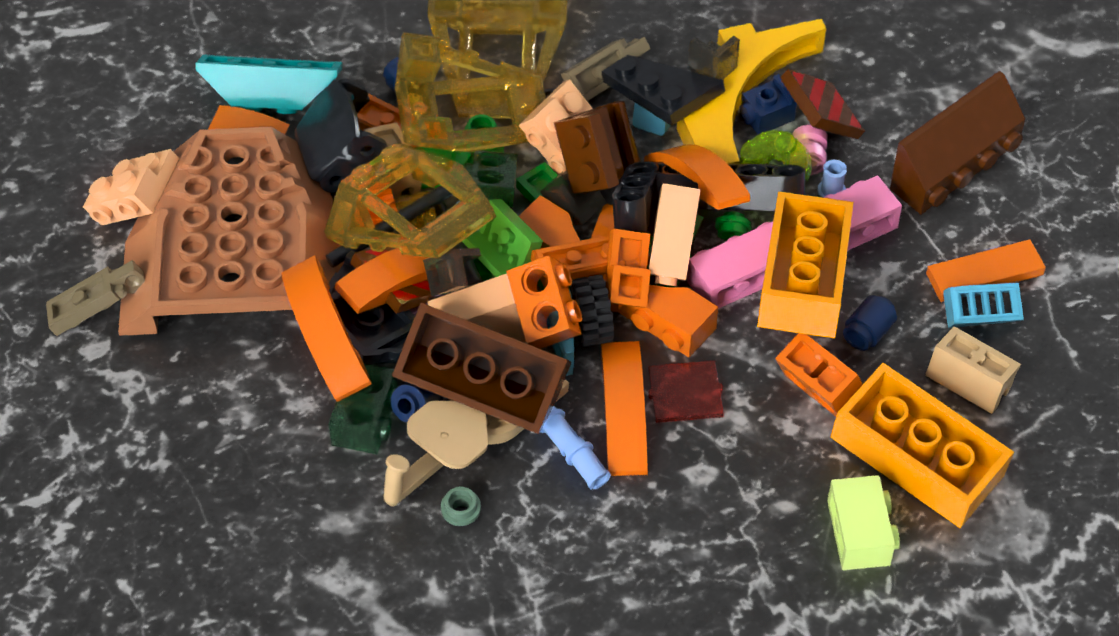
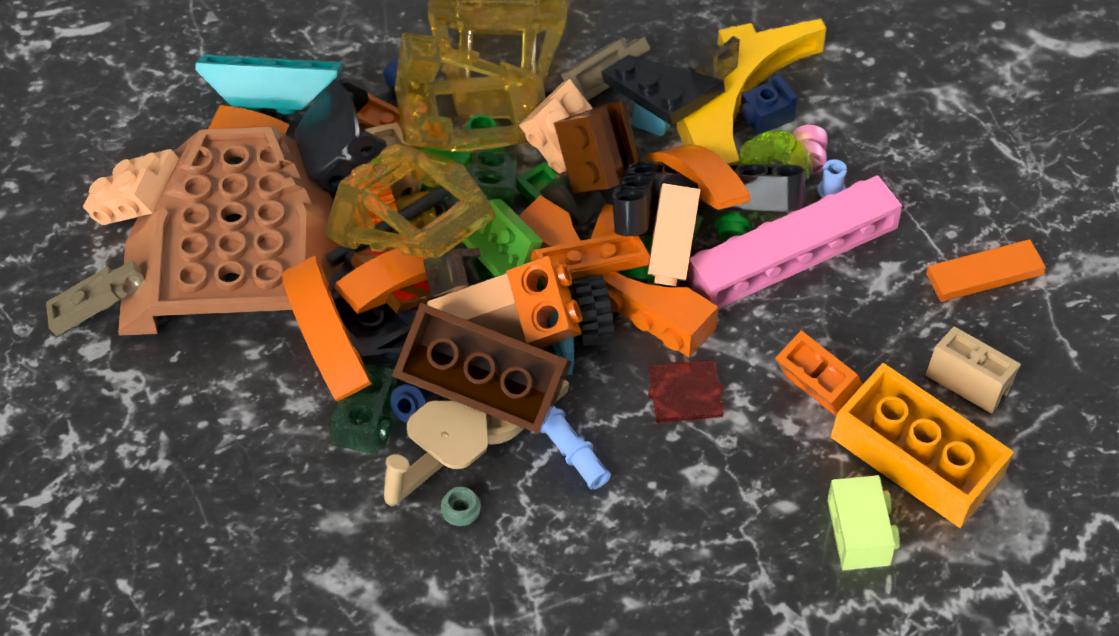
orange slope [601,341,648,476] -> none
orange slope [607,229,651,308] -> none
light orange brick [757,191,854,338] -> none
reddish brown tile [780,69,865,140] -> none
dark blue brick [843,295,897,351] -> none
reddish brown slope [890,71,1025,215] -> none
medium azure slope [943,283,1024,328] -> none

